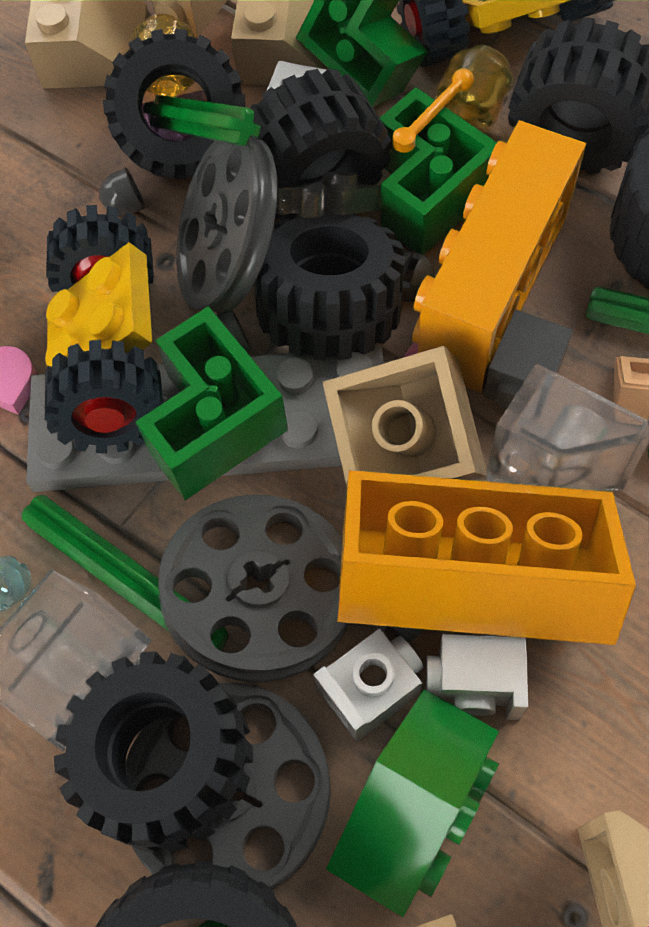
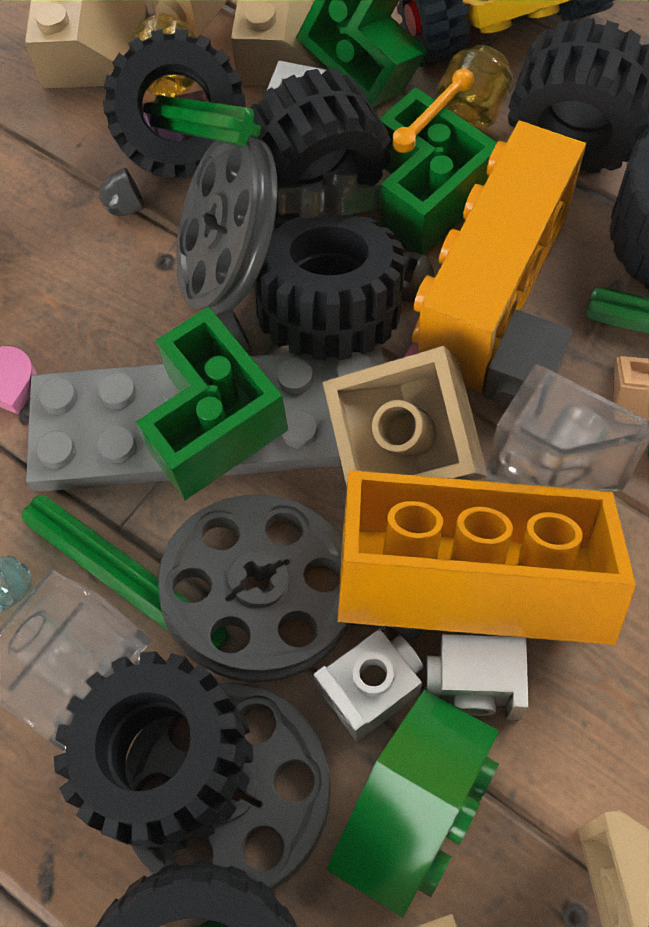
plate [44,205,163,453] -> none

